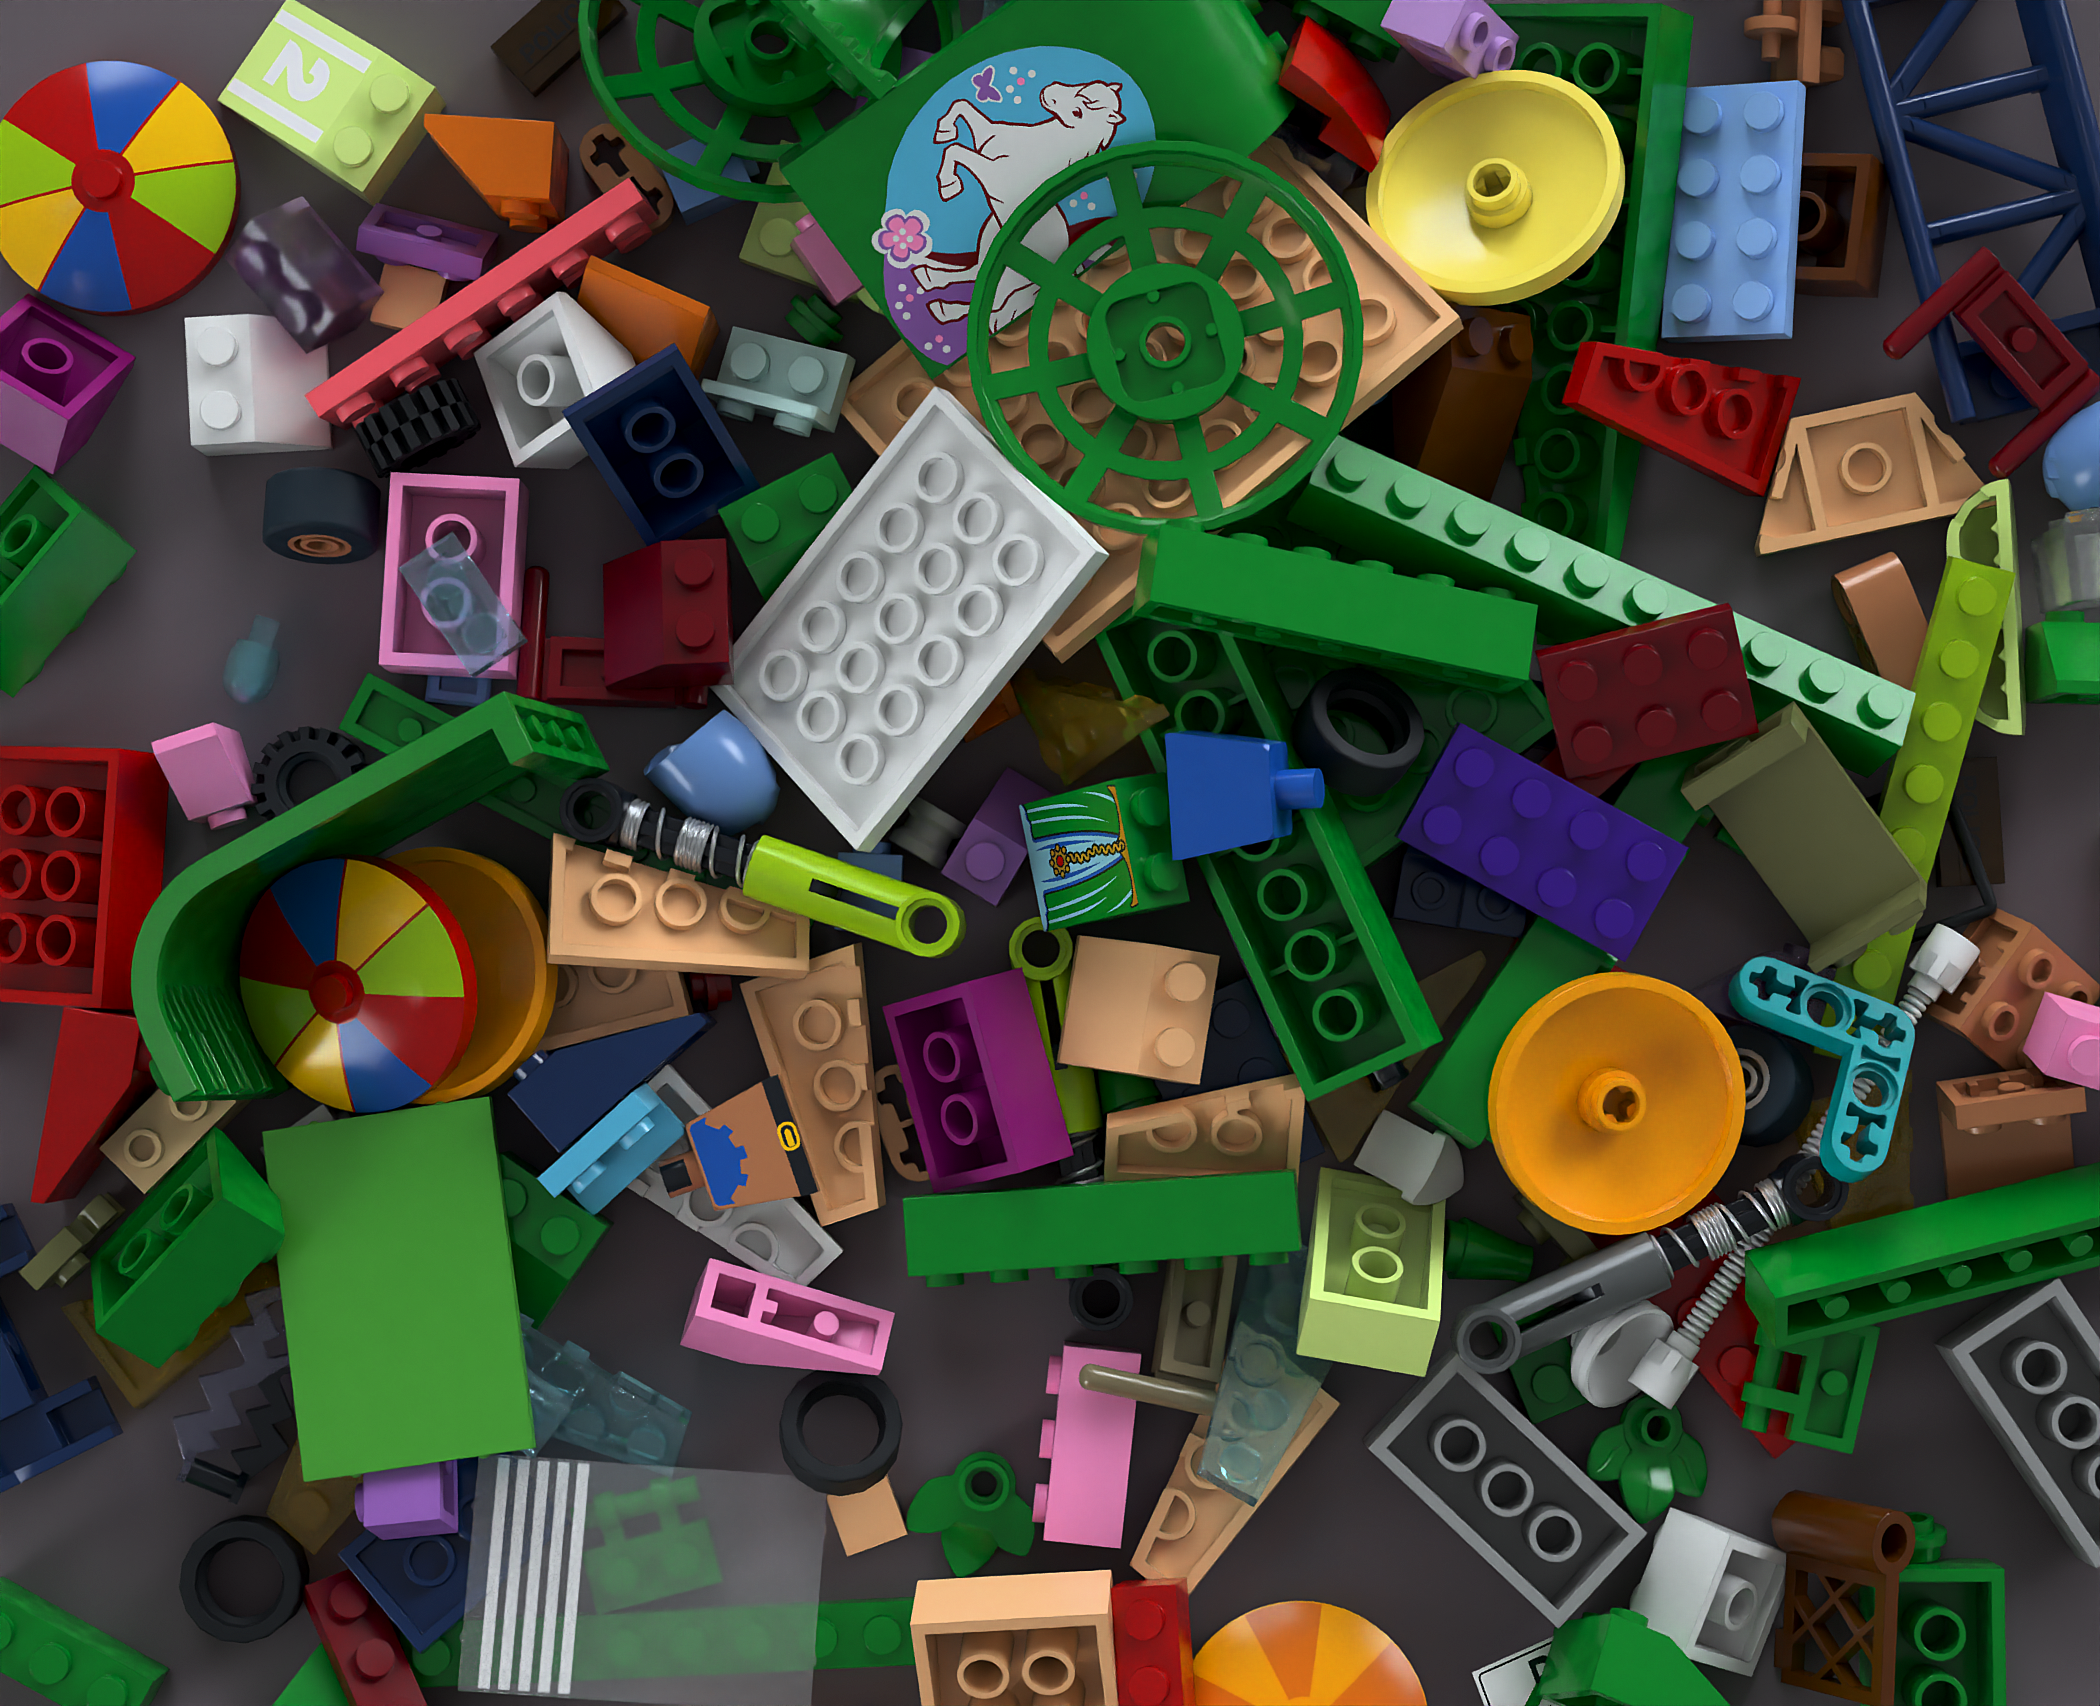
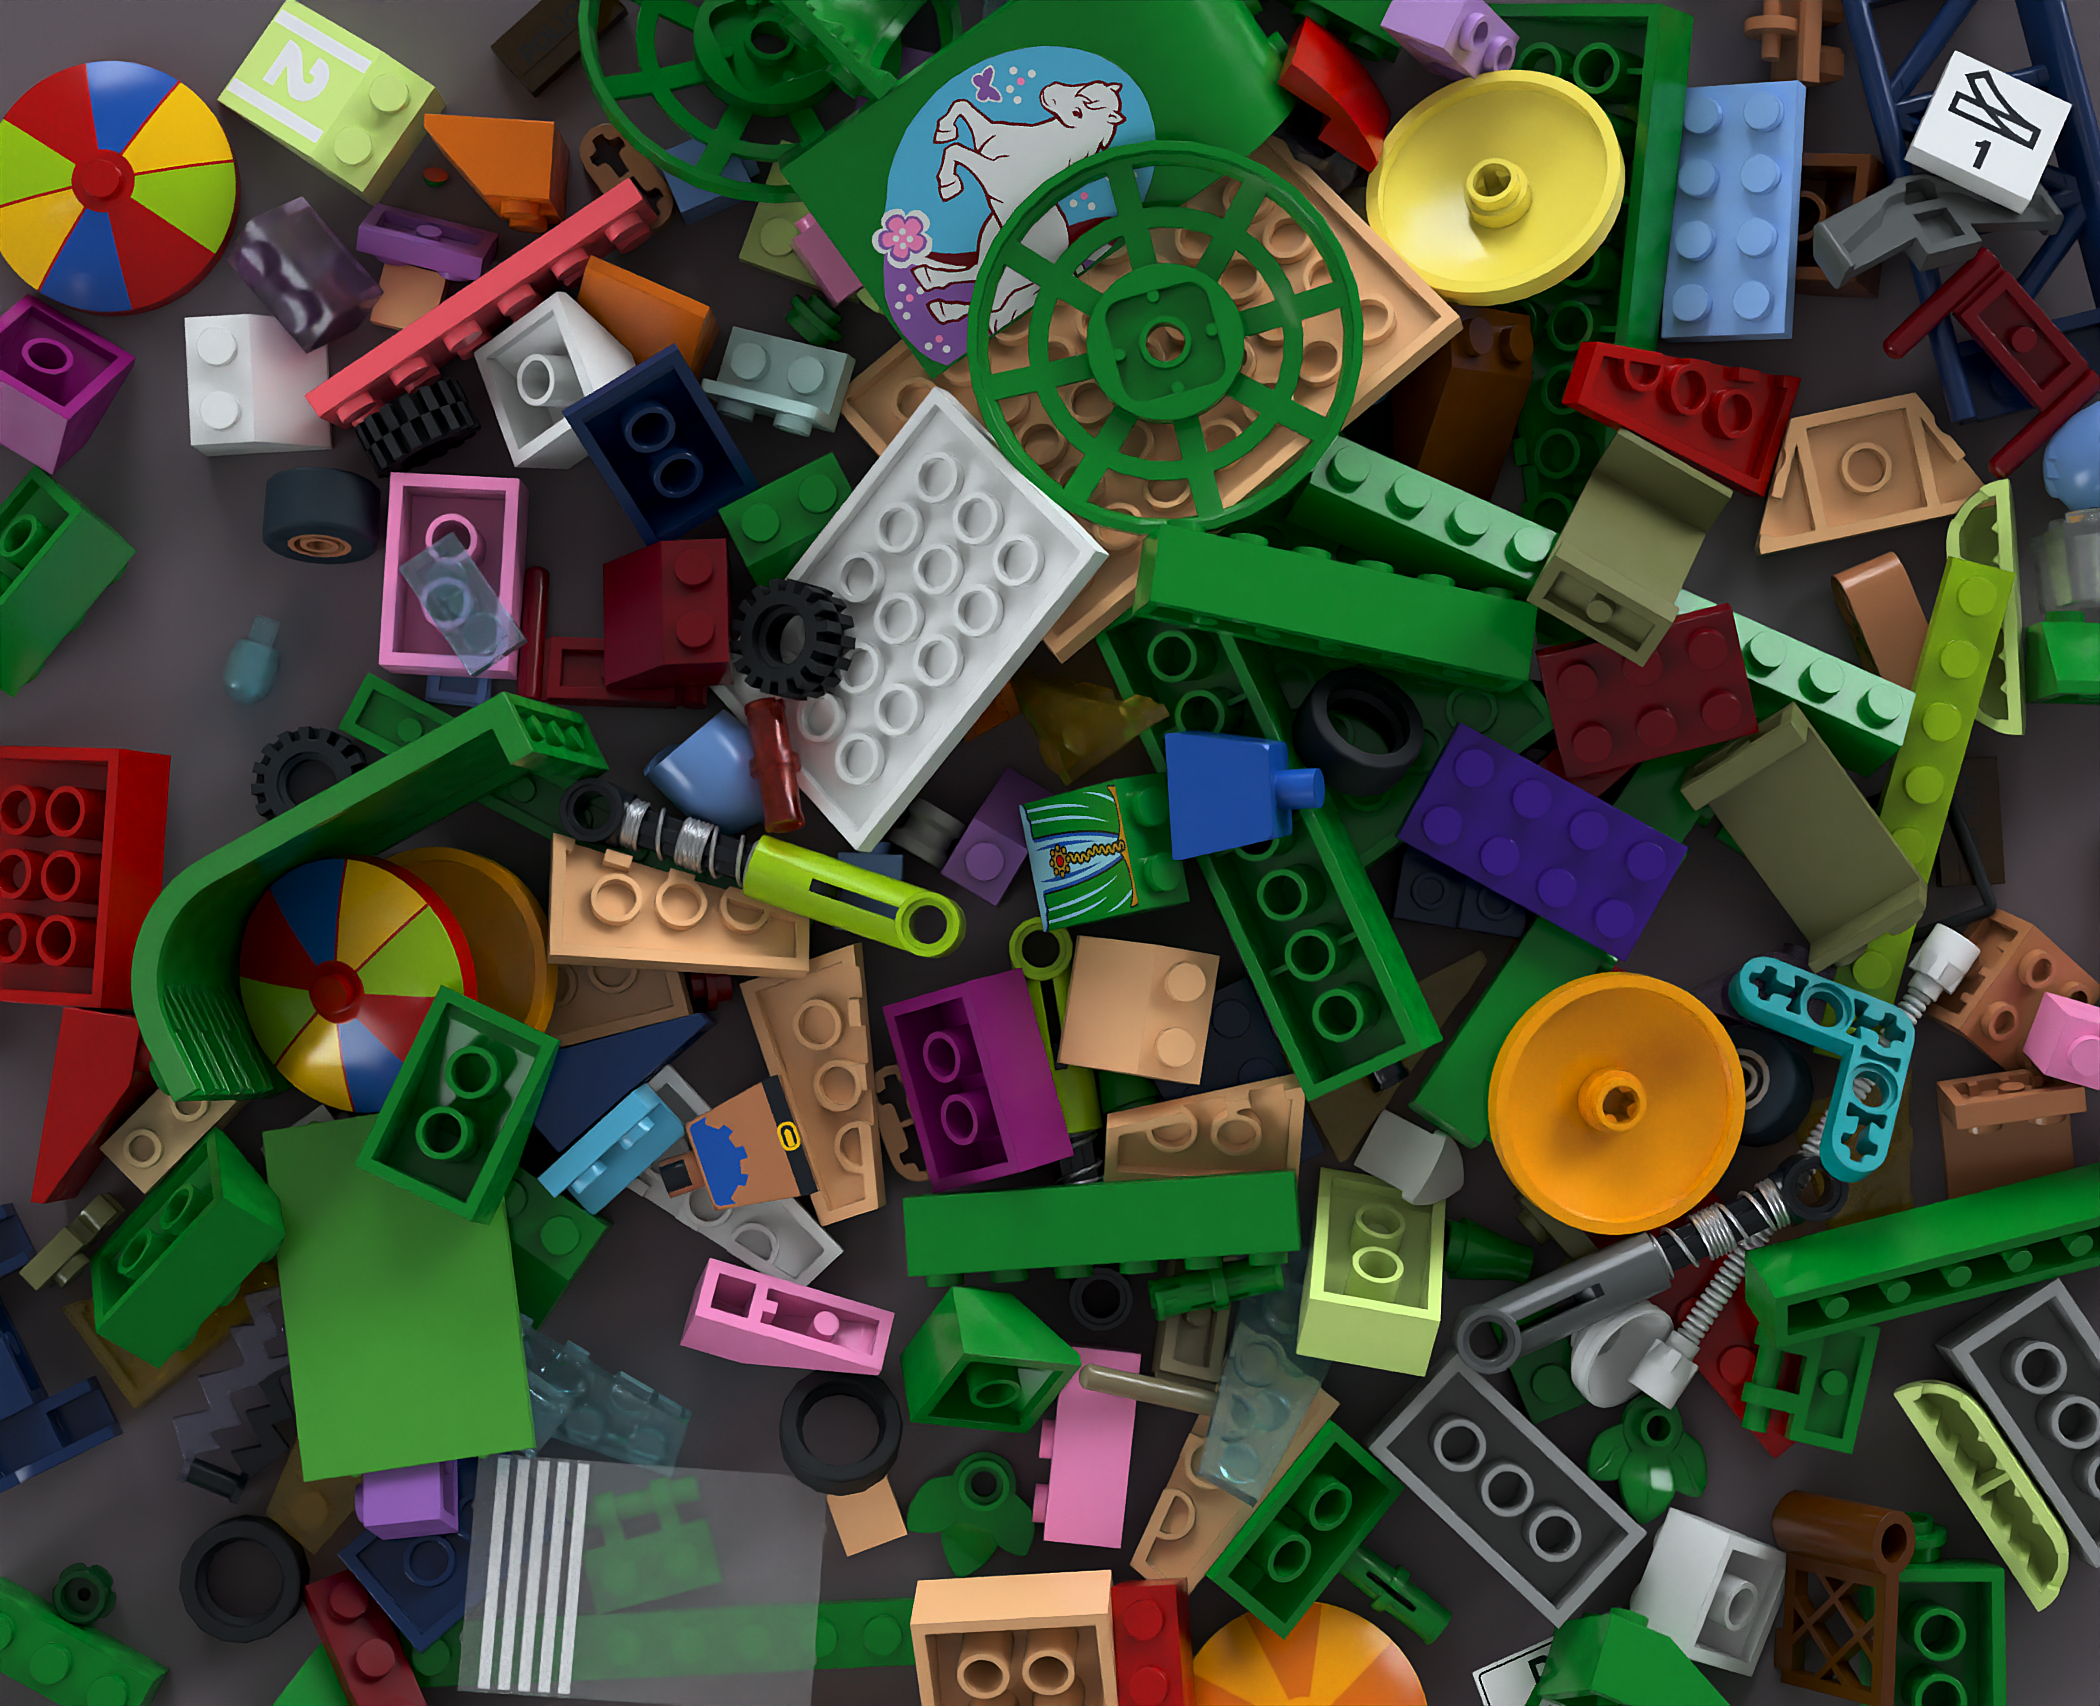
bright pink slope [151,722,259,830] -> none
none -> dark green plate [52,1563,116,1627]
none -> green slope [354,985,561,1225]
none -> coral piece [423,167,448,187]
none -> black tyre [730,578,856,701]
none -> clear red pin [744,697,806,833]
none -> green slope [899,1285,1082,1434]
none -> green pin [1147,1257,1284,1321]
none -> green slope [1205,1419,1405,1640]
none -> green pin [1339,1543,1453,1645]
none -> olive panel [1527,426,1733,667]
none -> dark grey plate [1813,172,2064,289]
none -> yellowish green brick [1893,1380,2070,1612]
none -> white tile [1904,50,2072,215]

